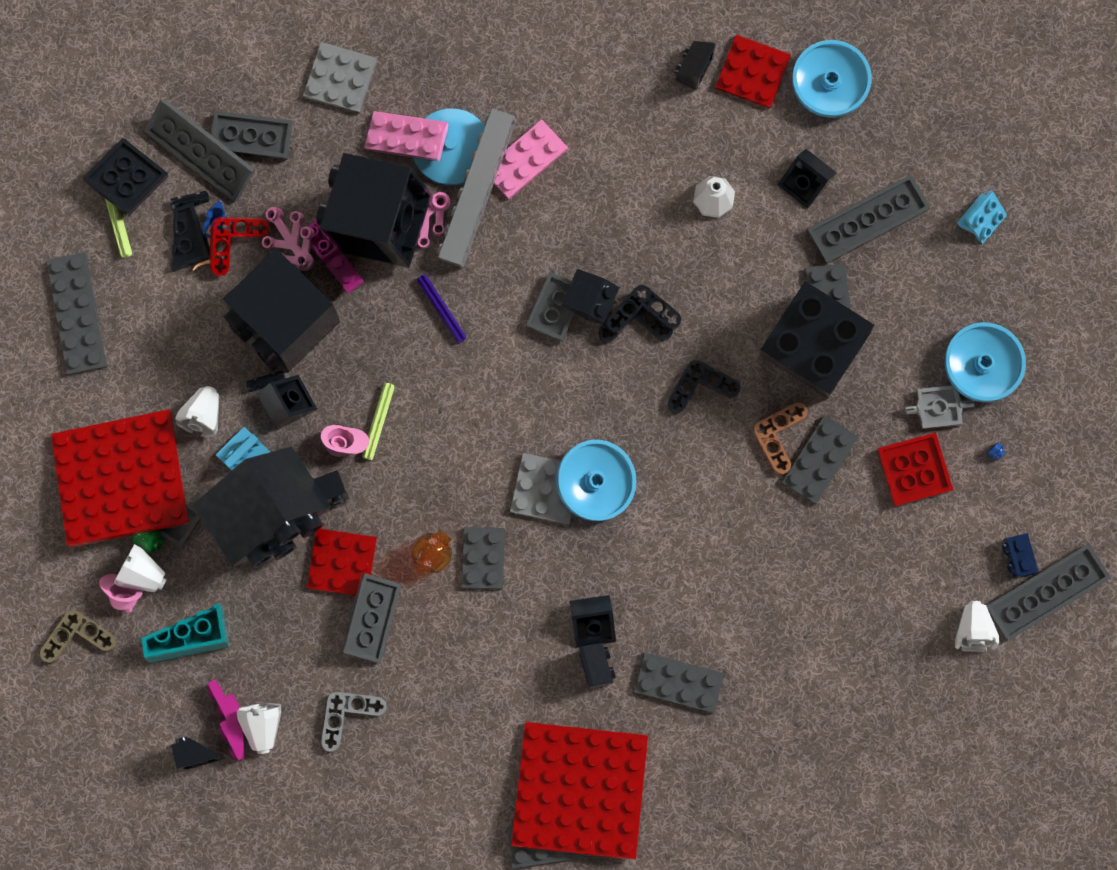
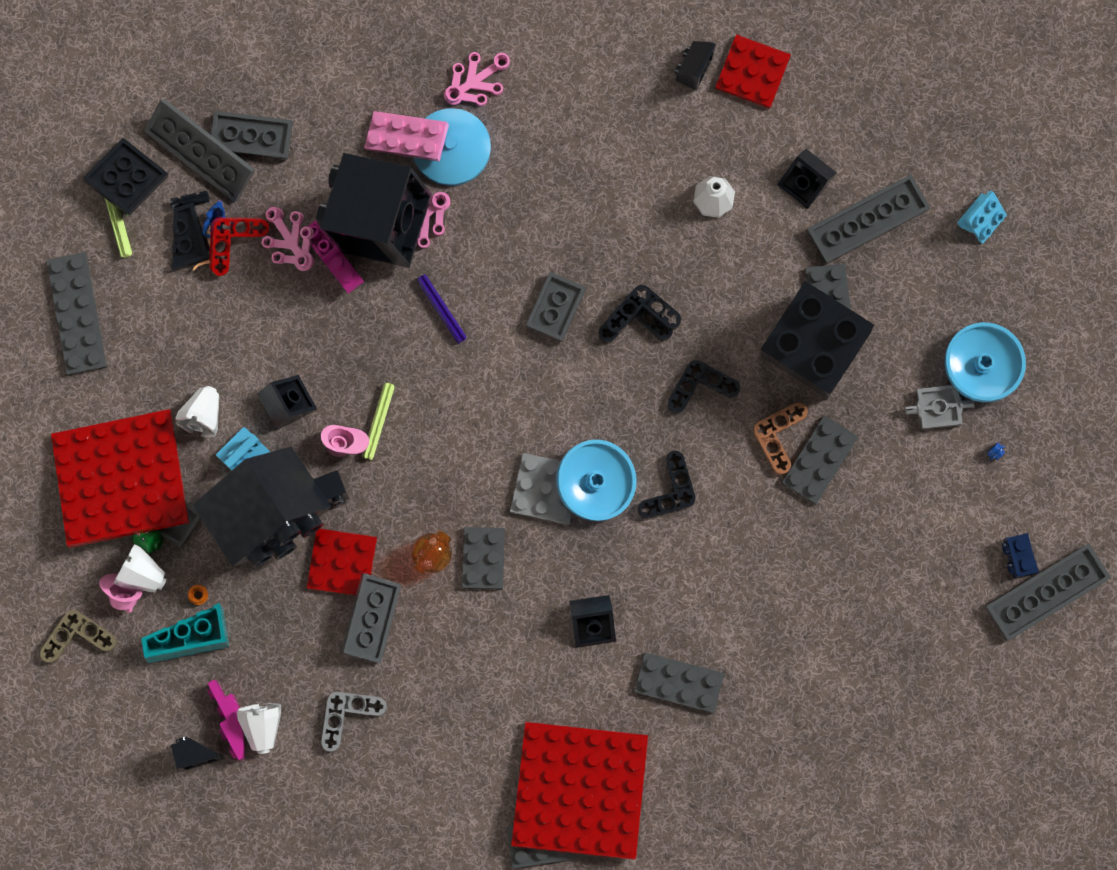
black piece [223,248,340,372] -> none
black axle [246,371,285,392] -> none
light grey plate [303,42,377,114] -> none
light grey brick [437,109,517,268] -> none
bright pink plate [494,120,568,200] -> none
black slope [561,269,620,323] -> none
black slope [578,643,616,690] -> none
medium azure dish [792,40,872,118] -> none
red plate [877,432,954,507] -> none
white cone [955,601,999,652] -> none
none -> orange plate [188,585,208,605]
none -> bright pink plant [444,52,510,106]
none -> black beam [638,451,695,519]

